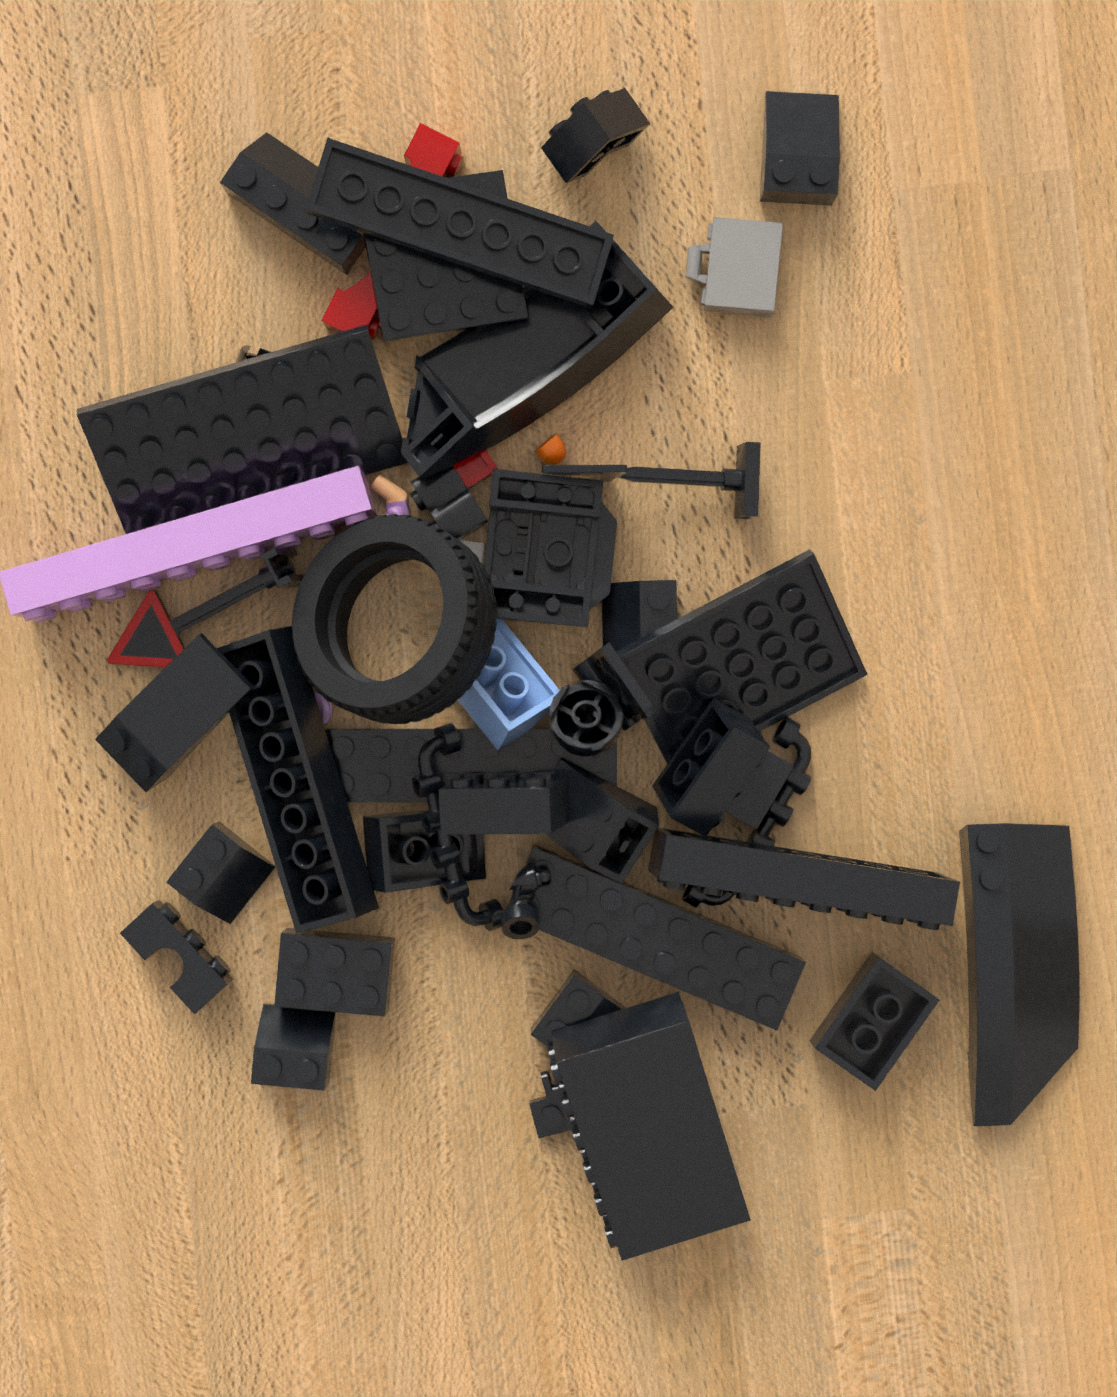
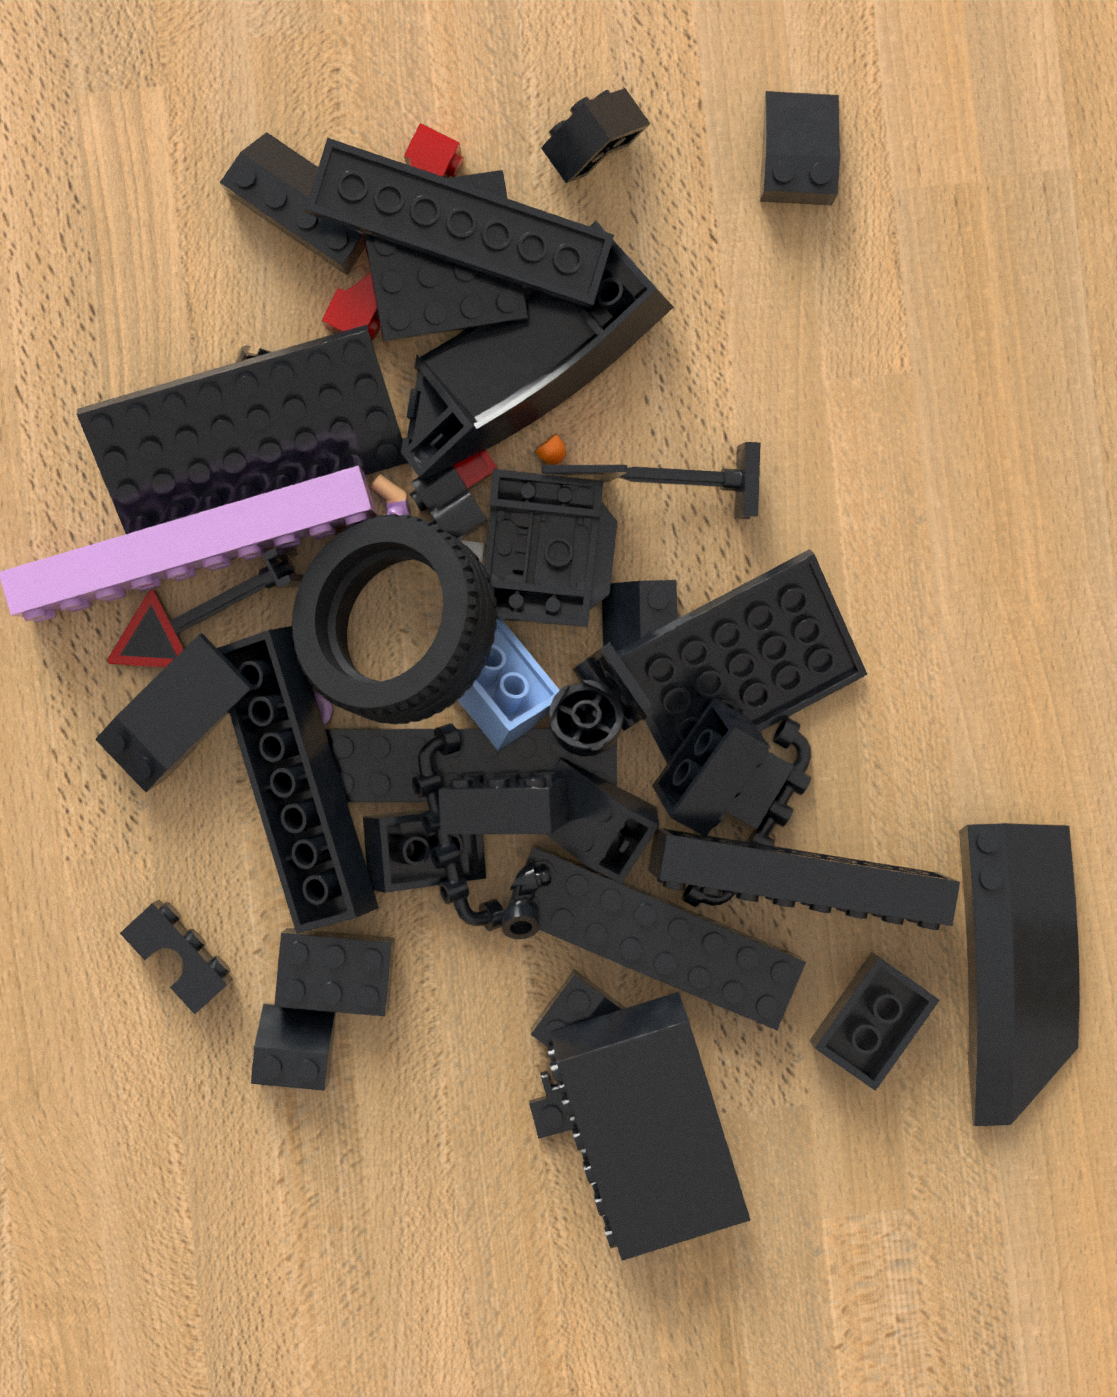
black slope [166,822,276,924] -> none
light grey piece [685,217,783,317] -> none

